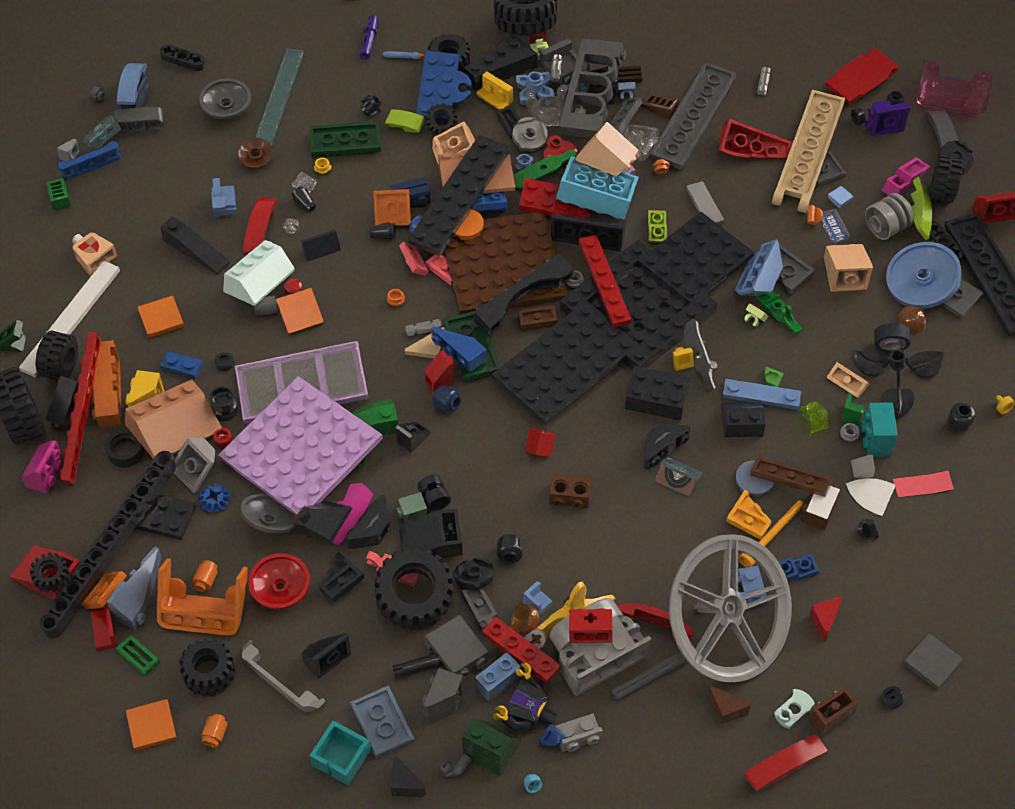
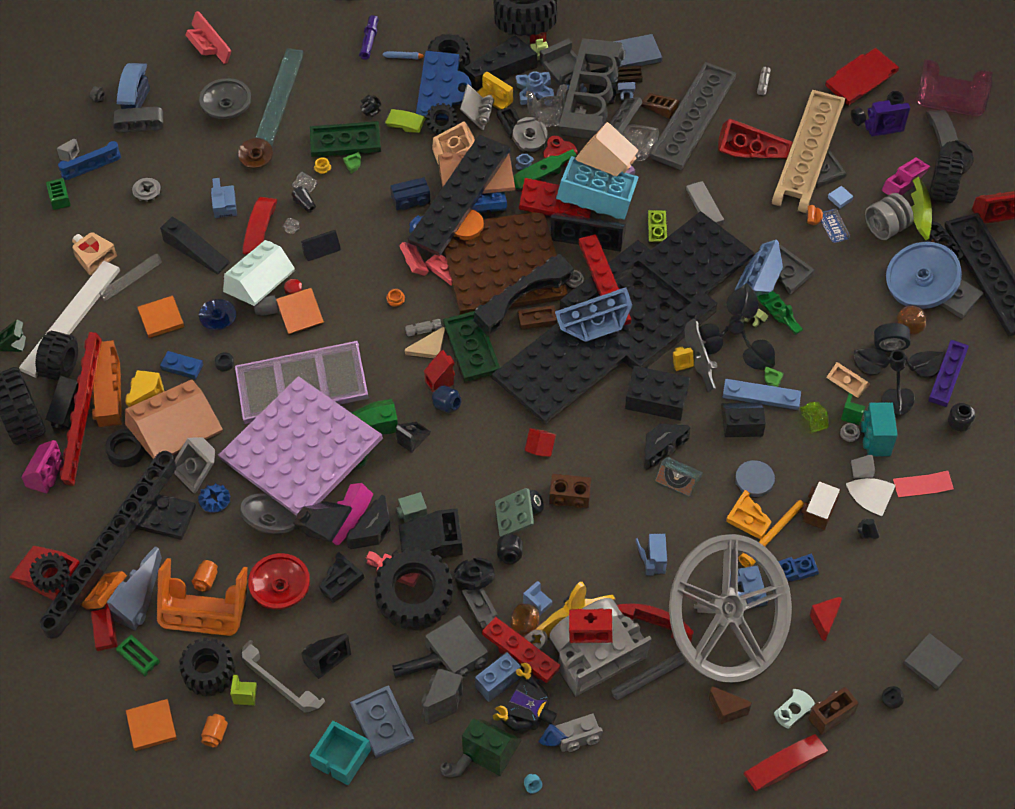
clear light blue panel [83,114,121,150] -> none
black beam [160,44,205,71] -> none
black wheel [209,386,237,421] -> none
red tile [213,428,233,448] -> none
black cone [369,221,396,239] -> none
orange tile [373,189,411,226] -> none
black slope [391,756,426,797] -> none
black wheel [417,474,451,512] -> none
blue slope [431,326,486,373] -> none
light grey axle [550,54,562,82] -> none
orange plate [652,159,670,174] -> none
reddish brown tile [750,457,832,497] -> none
light nougat slope [824,244,873,292] -> none
yellow tile [995,395,1015,415] -> none
none -> clear axle [99,254,162,301]
none -> light grey gear [132,178,161,202]
none -> coral bracket [186,11,231,64]
none -> clear blue dish [199,299,236,330]
none -> lime panel [230,675,257,705]
none -> bright green tile [343,152,361,174]
none -> light grey hinge [460,84,494,130]
none -> sand green plate [495,488,544,537]
none -> medium blue wedge [555,287,632,342]
none -> sand blue tile [613,34,662,67]
none -> medium blue piece [636,534,667,576]
none -> black plant [699,283,775,370]
none -> dark purple plate [928,340,969,407]

